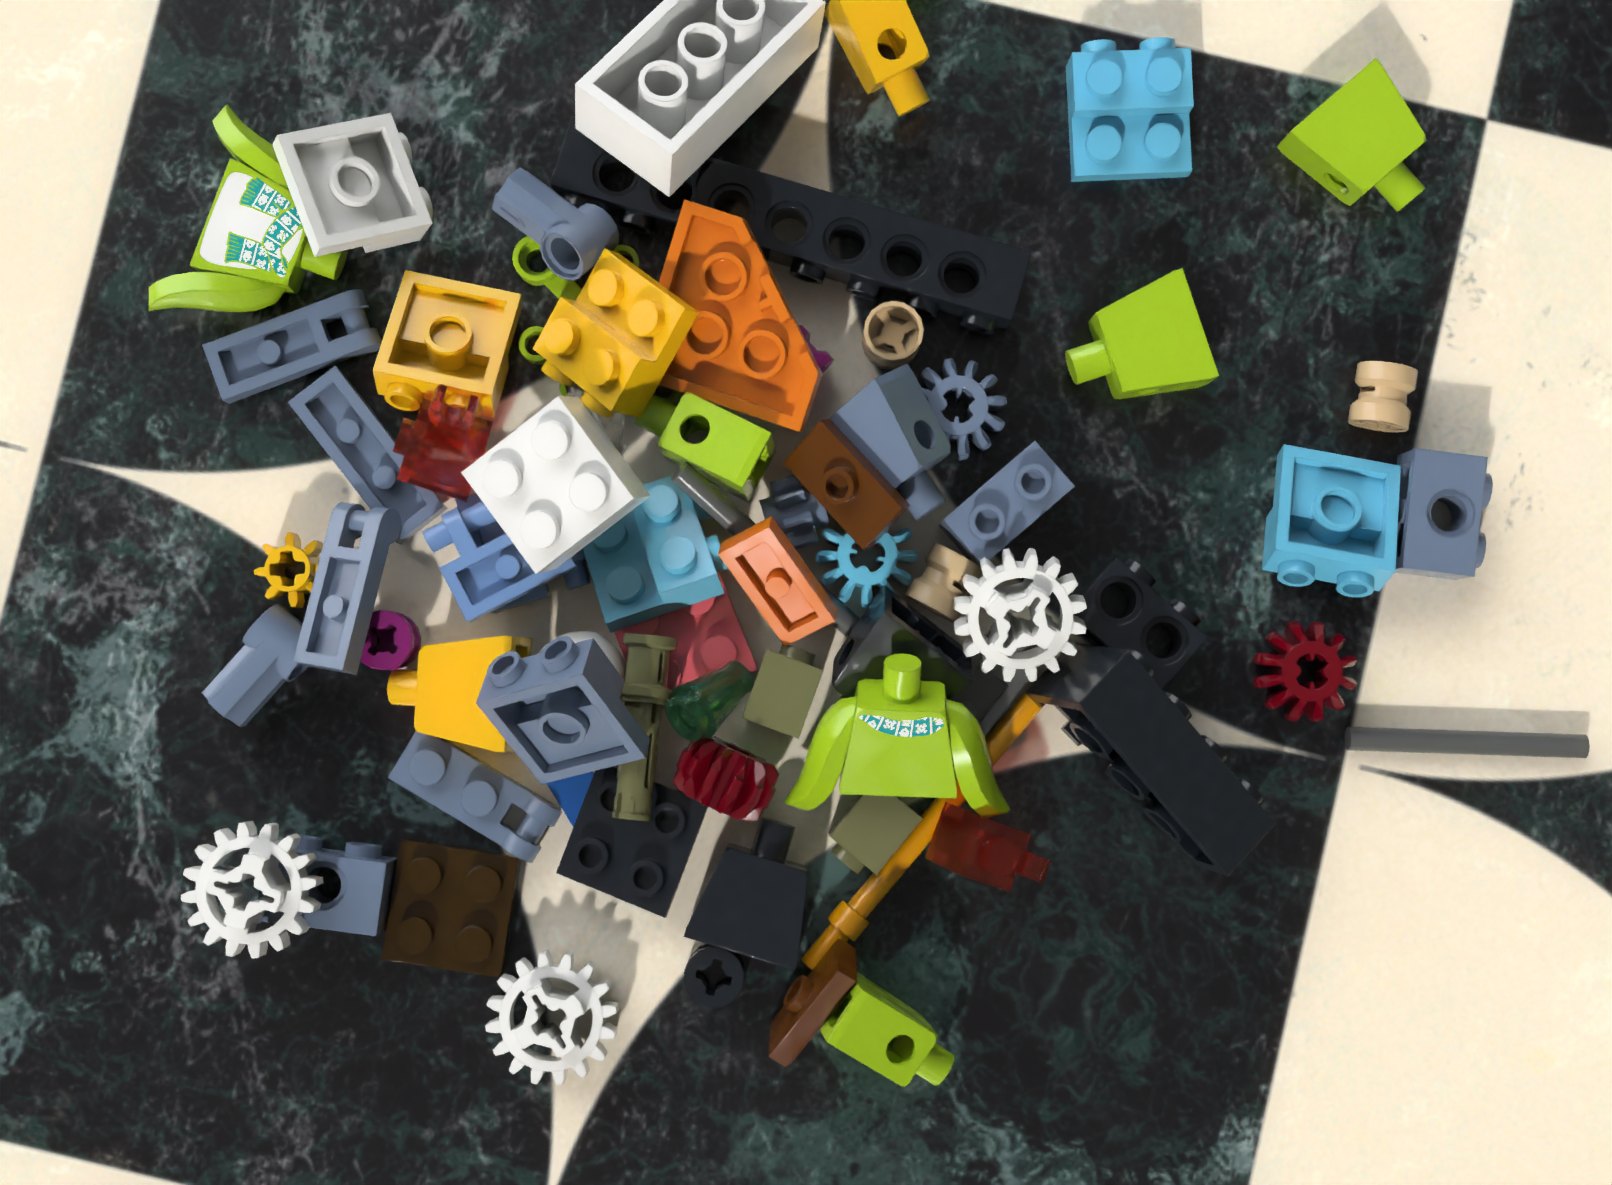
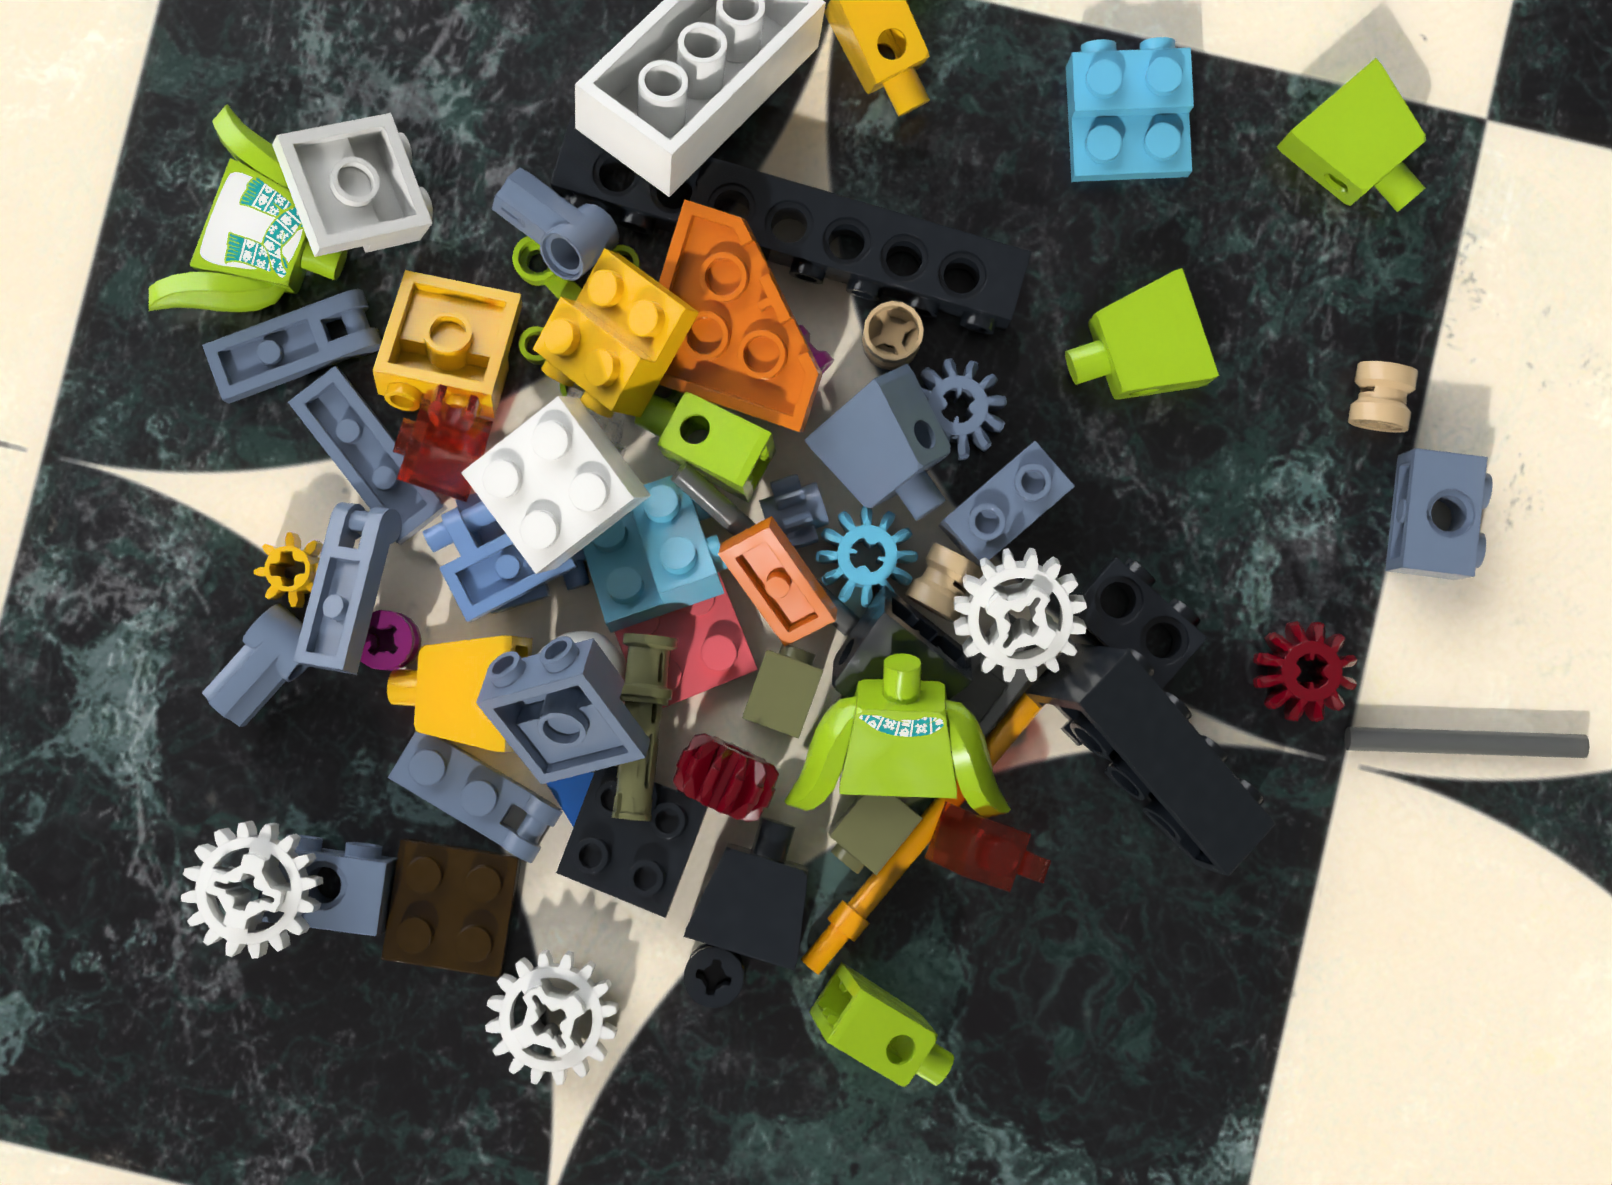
clear green cone [665,661,754,741] -> none
reddish brown plate [768,938,857,1067] -> none
reddish brown plate [783,418,911,550] -> none
medium azure plate [1262,444,1401,598] -> none

